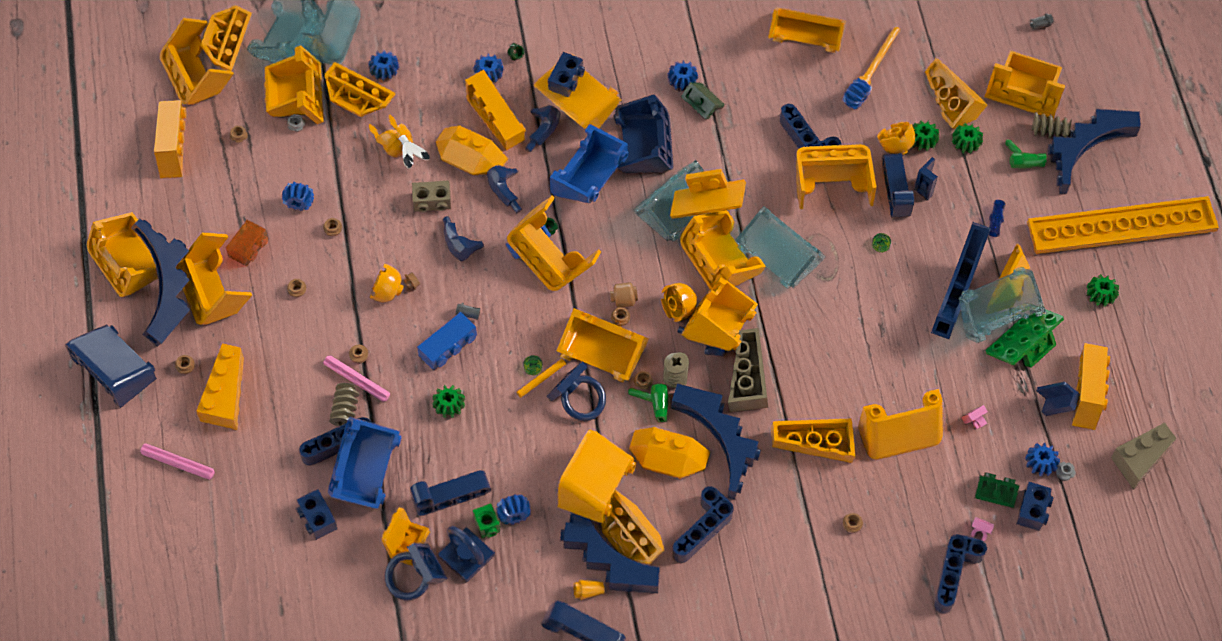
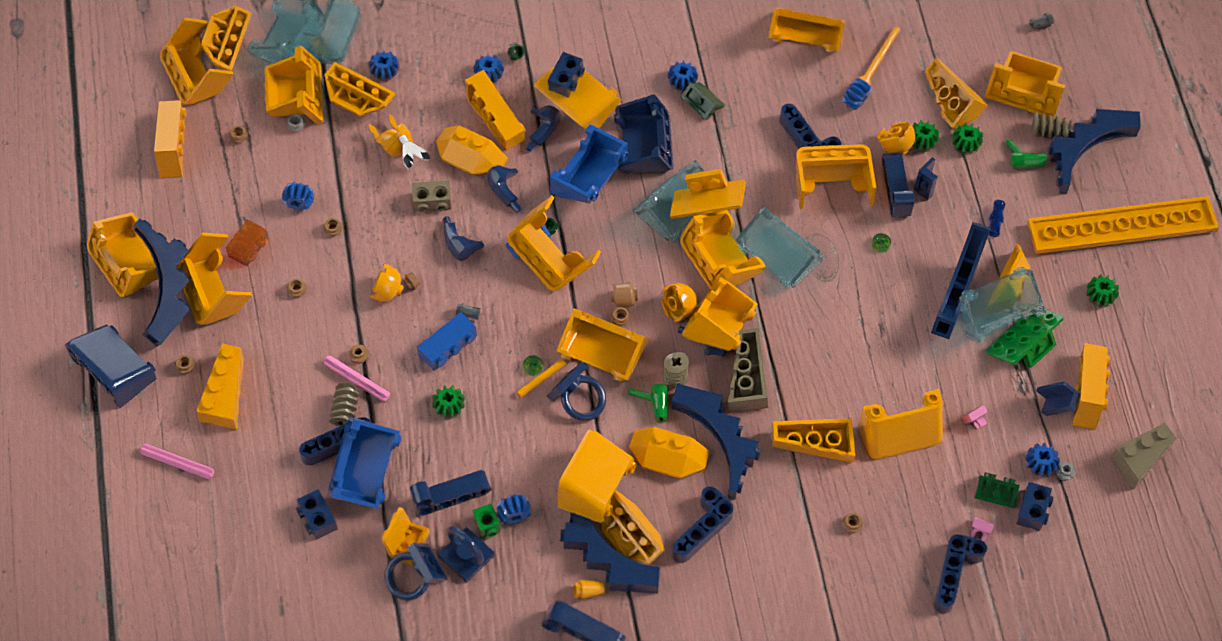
medium nougat plate [634,371,653,389] -> none

